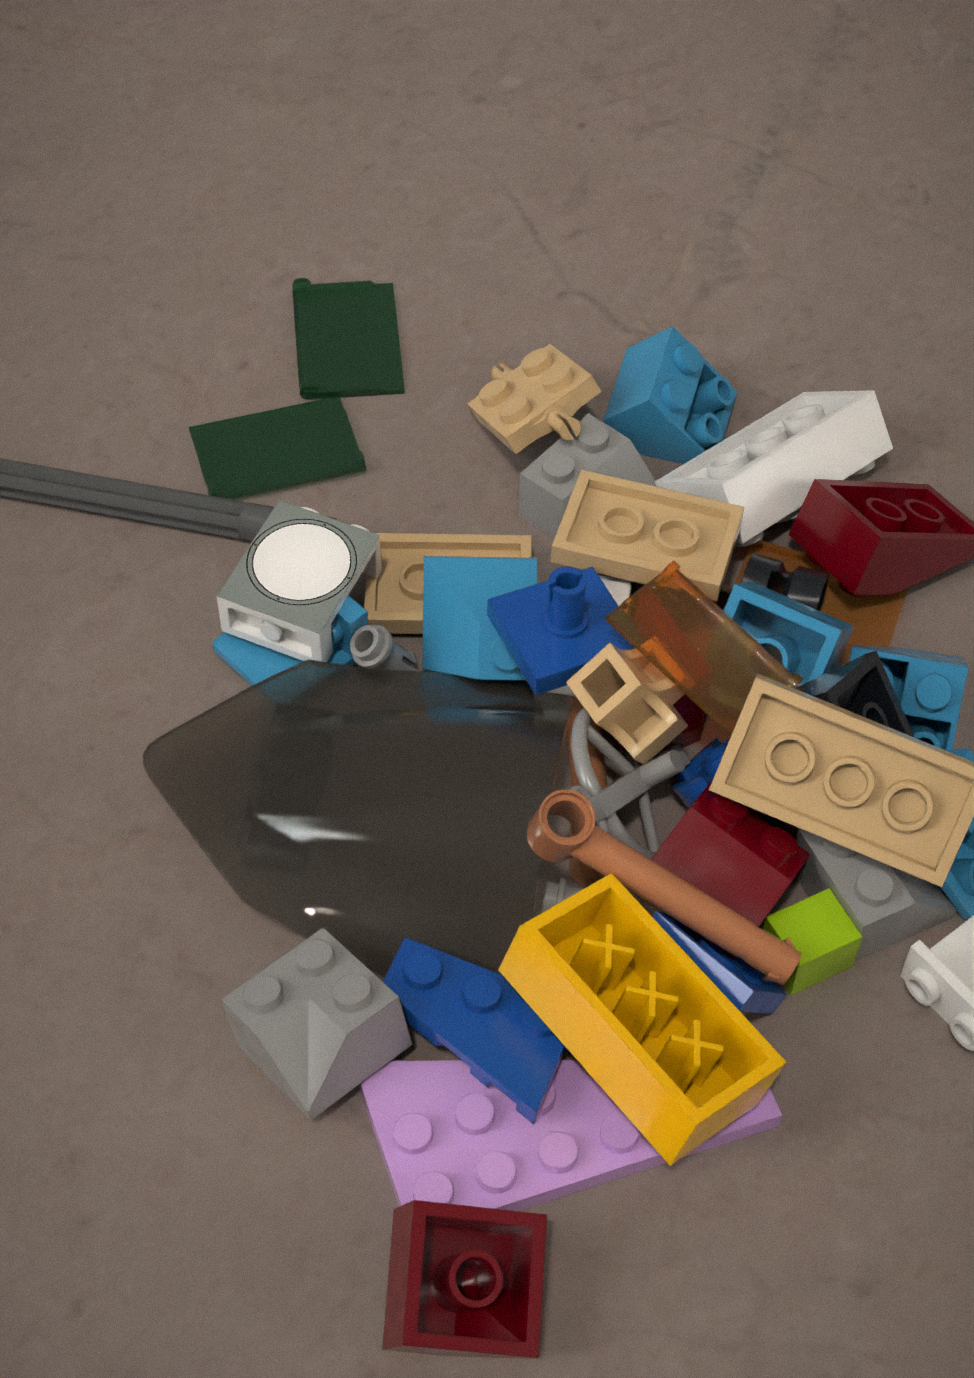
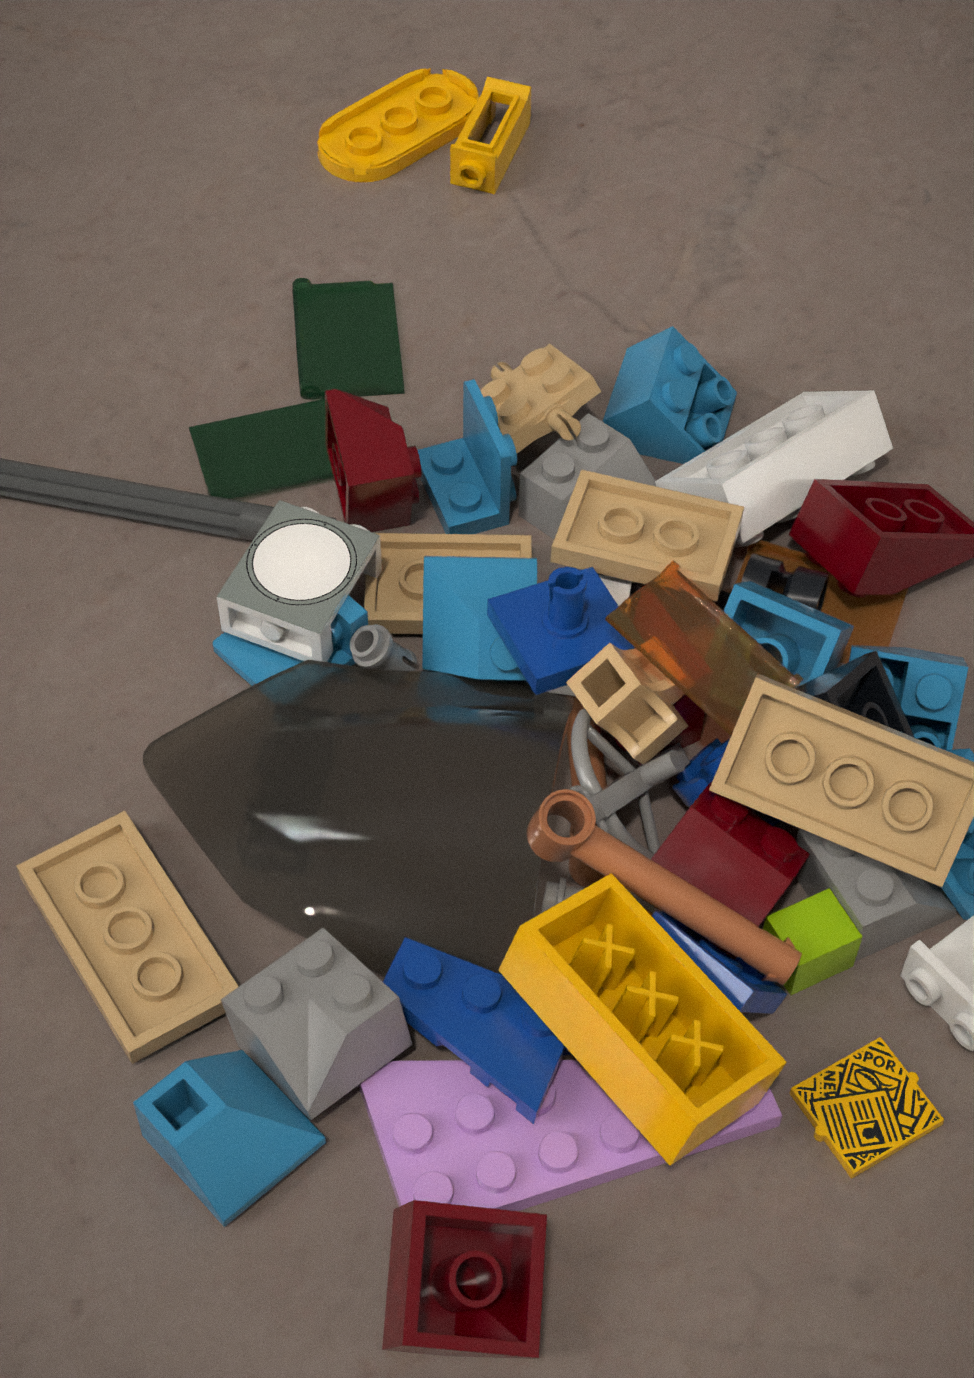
none -> tan plate [16,811,239,1064]
none -> dark azure slope [133,1050,326,1227]
none -> yellow tile [317,68,479,182]
none -> dark red slope [325,389,422,532]
none -> dark azure bracket [418,379,517,534]
none -> yellow window [450,76,532,194]
none -> yellow piece [789,1037,944,1179]

